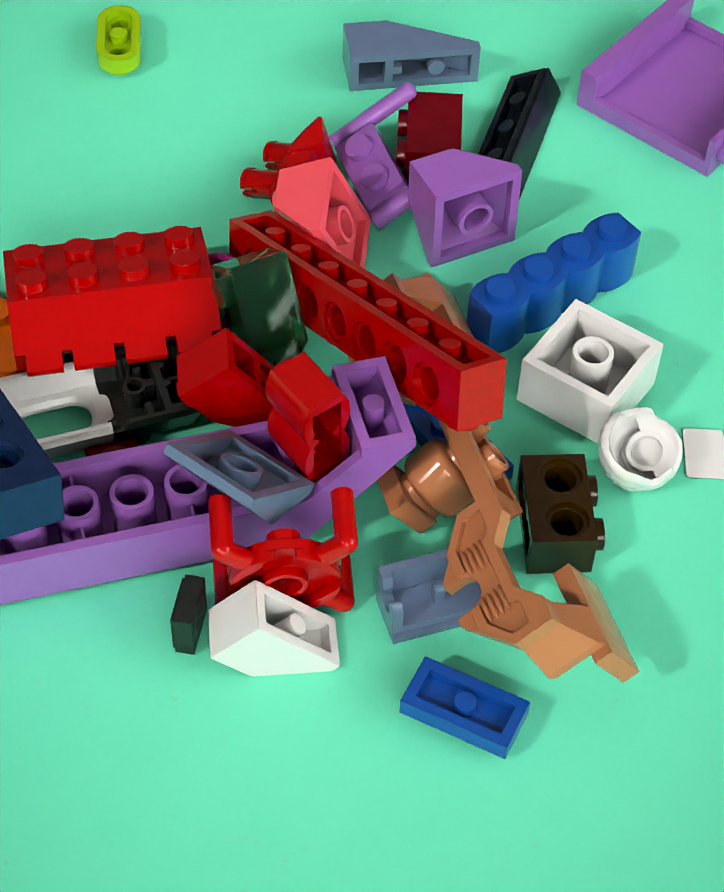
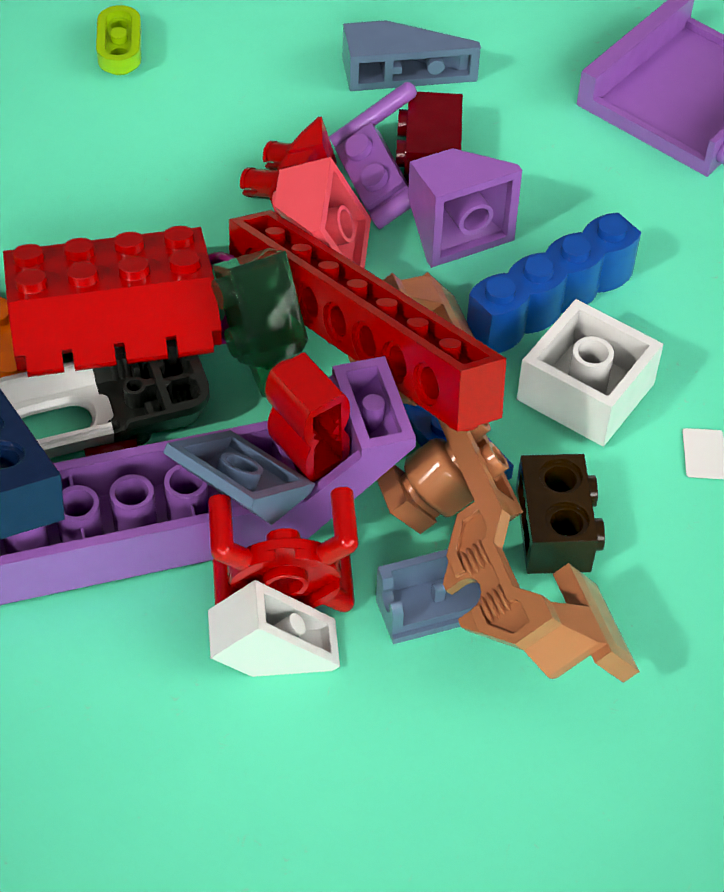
pearl dark grey tile [170,574,207,655] -> none
red slope [176,328,274,427] -> none
blue plate [399,656,530,759] -> none
black slope [478,68,561,200] -> none
white hair [598,407,683,492] -> none

